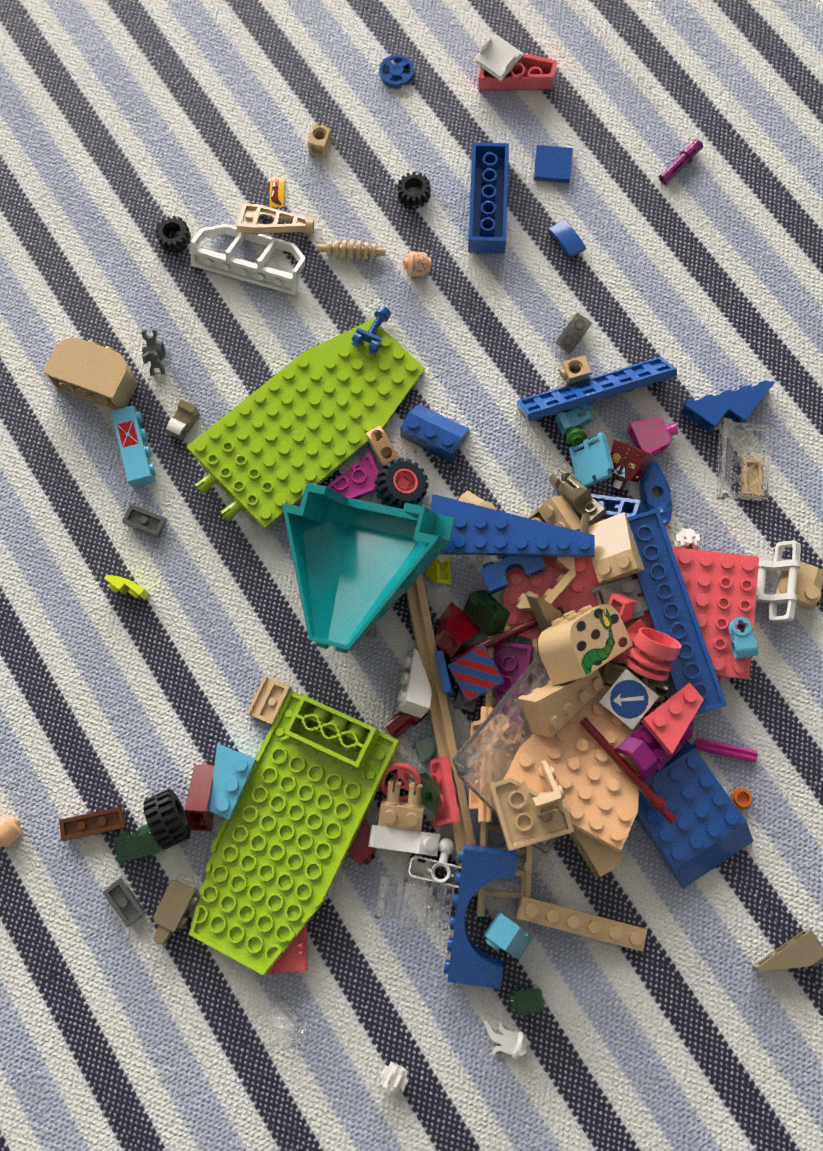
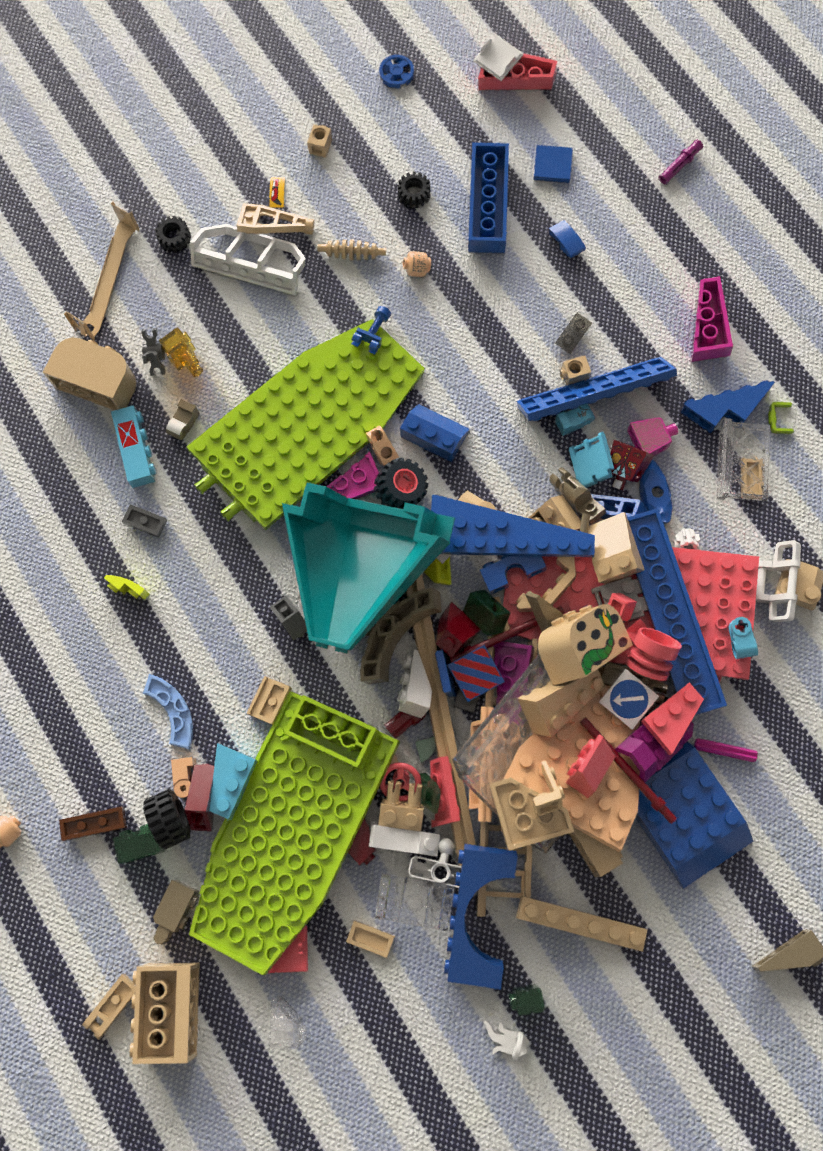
dark grey plate [102,878,146,927] -> none
white gear [380,1062,409,1094] -> none
medium azure wedge [483,912,533,960] -> none
bright green plate [566,427,585,445] -> none
orange plate [730,788,753,810] -> none
none -> tan piece [64,201,140,341]
none -> tan plate [82,974,136,1040]
none -> tan brick [129,963,200,1064]
none -> light blue tile [143,674,193,750]
none -> clear yellow brick [159,327,203,377]
none -> light nougat leg [171,757,197,798]
none -> dark grey slope [270,596,307,640]
none -> tan tile [346,920,395,958]
none -> dark tan brick [360,587,442,684]
none -> coral slope [566,734,616,798]
none -> dark pink wedge [692,276,733,362]
none -> lime piece [768,402,794,434]

